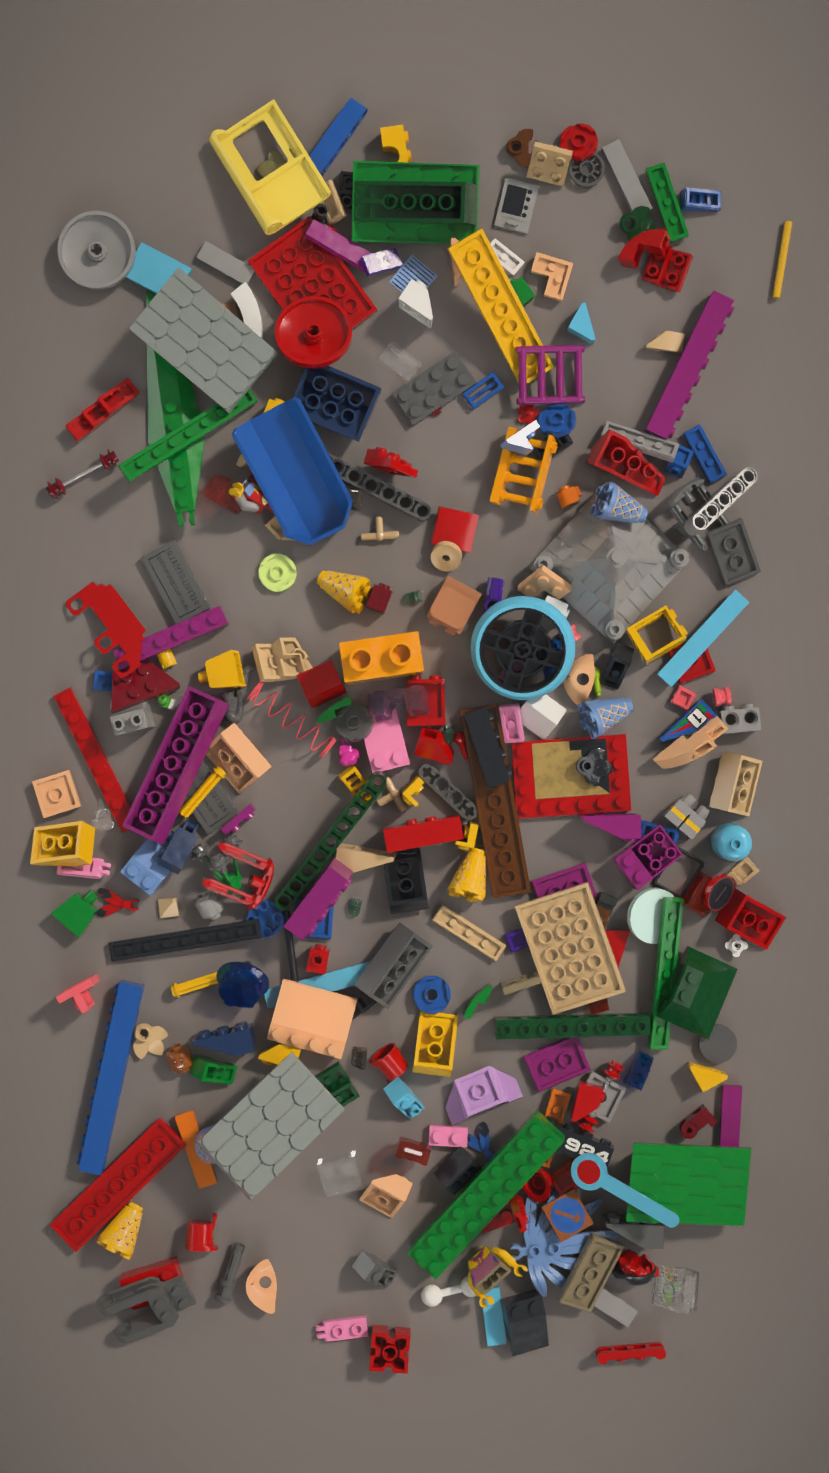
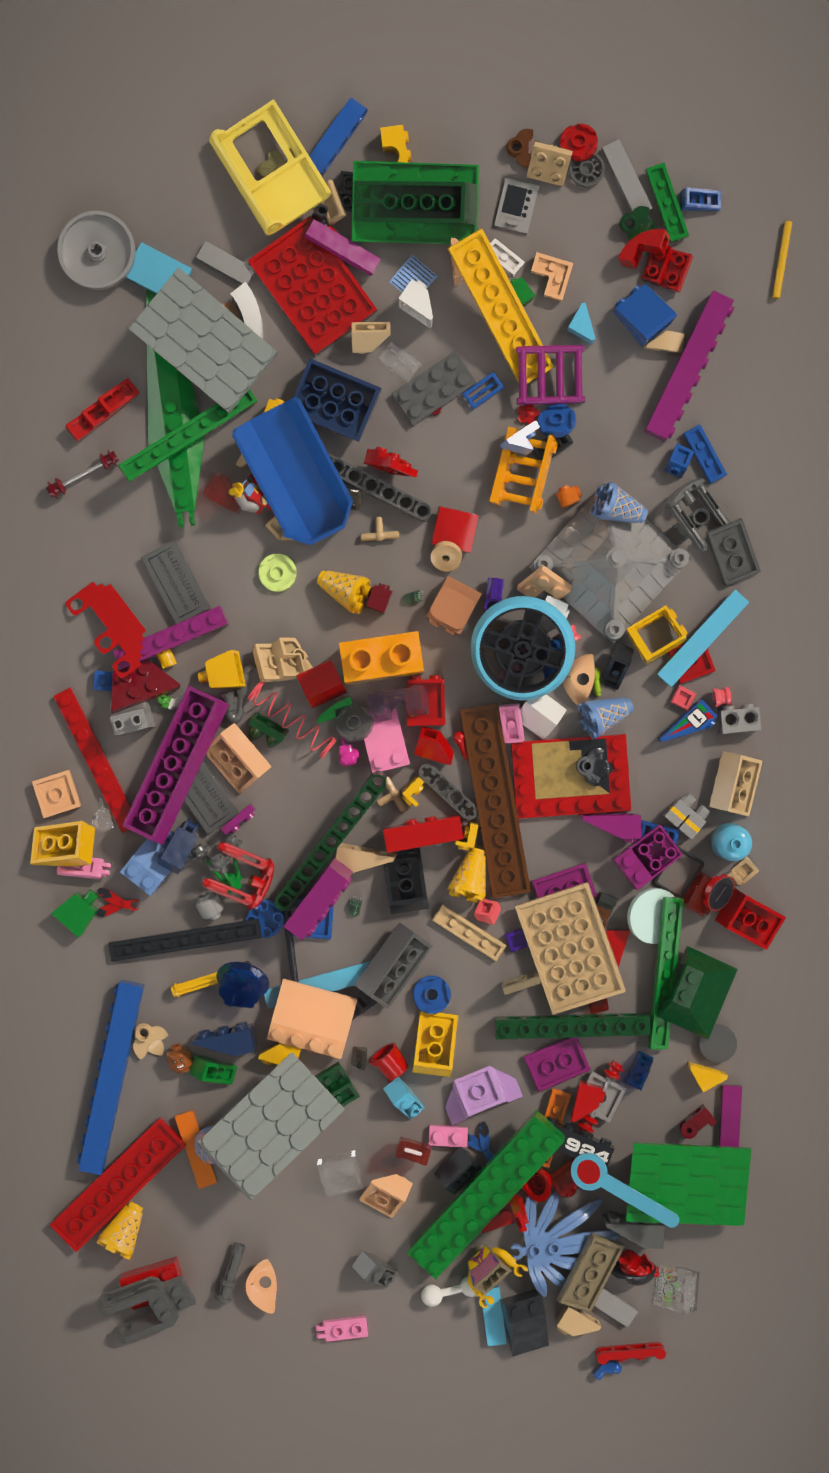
coral bracket [56,974,100,1014] -> none
tan slope [158,897,179,918] -> none
yellow axle [179,766,226,818] -> none
red hat [185,1213,218,1252] -> none
red dish [275,296,353,368] -> none
red brick [306,944,330,974] -> none
yellow slope [338,765,372,800] -> none
tile [360,247,403,276] -> none
red brick [369,1325,411,1374] -> none
clear green piece [443,723,455,744] -> none
green slope [463,983,492,1019] -> none
black brick [464,707,512,788] -> none
piece [541,1189,594,1242] -> none
red wedge [586,429,666,496] -> none
light grey tile [600,421,680,463] -> none
light nougat slope [653,716,728,769] -> none
light grey beam [684,467,758,535] -> none
white plate [725,934,748,957] -> none
none -> dark green tile [248,712,289,748]
none -> tan slope [352,322,391,354]
none -> coral slope [474,899,501,925]
none -> tan slope [555,1305,601,1336]
none -> blue arm [593,1360,622,1380]
none -> blue slope [614,284,677,348]

